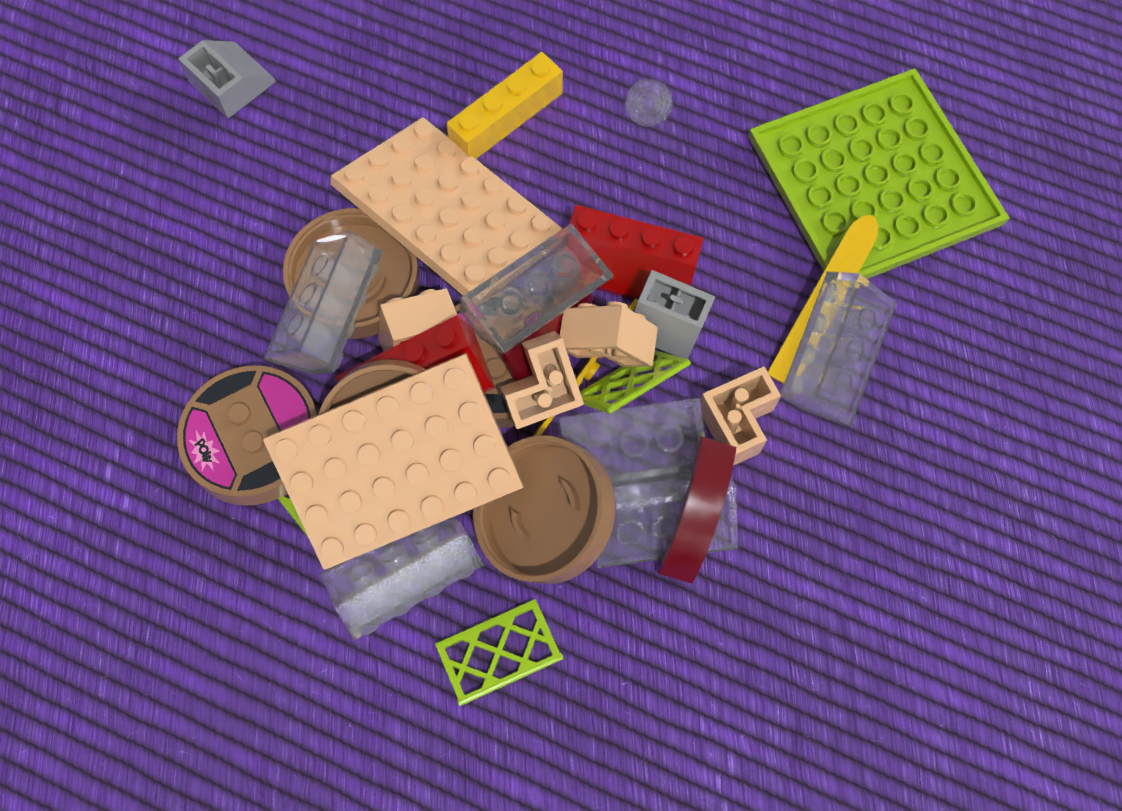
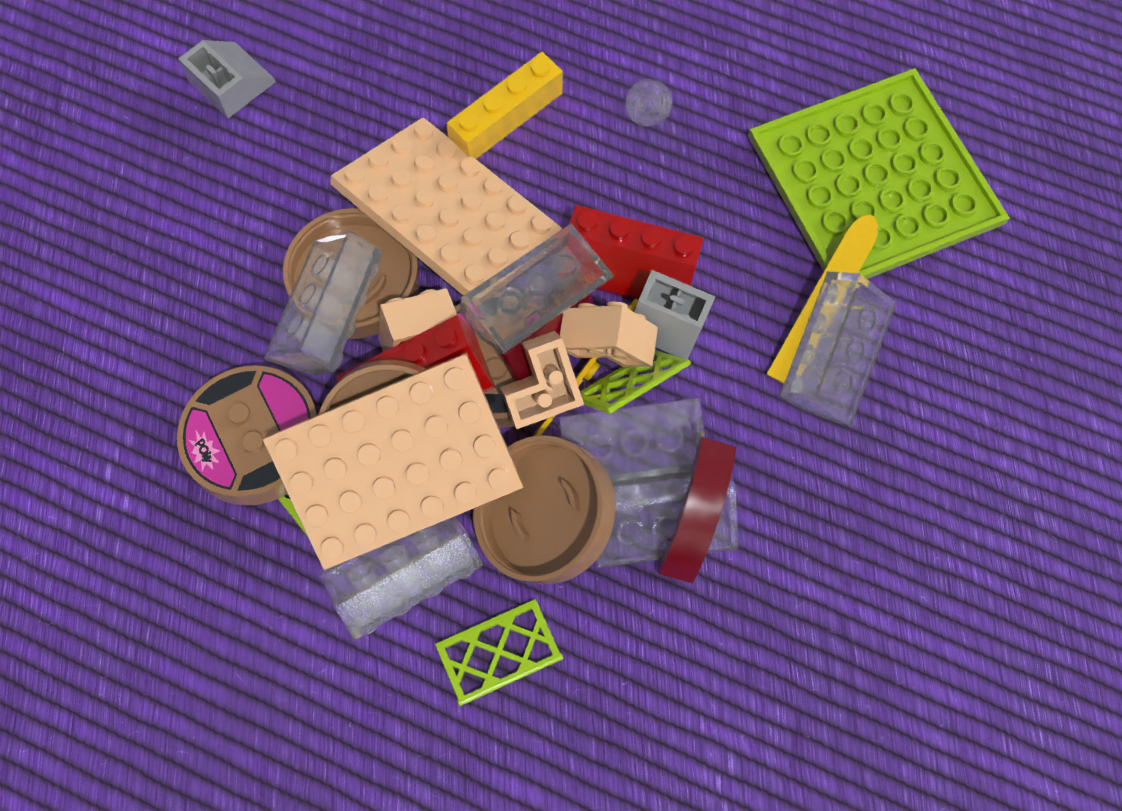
light nougat brick [698,367,781,466] -> none

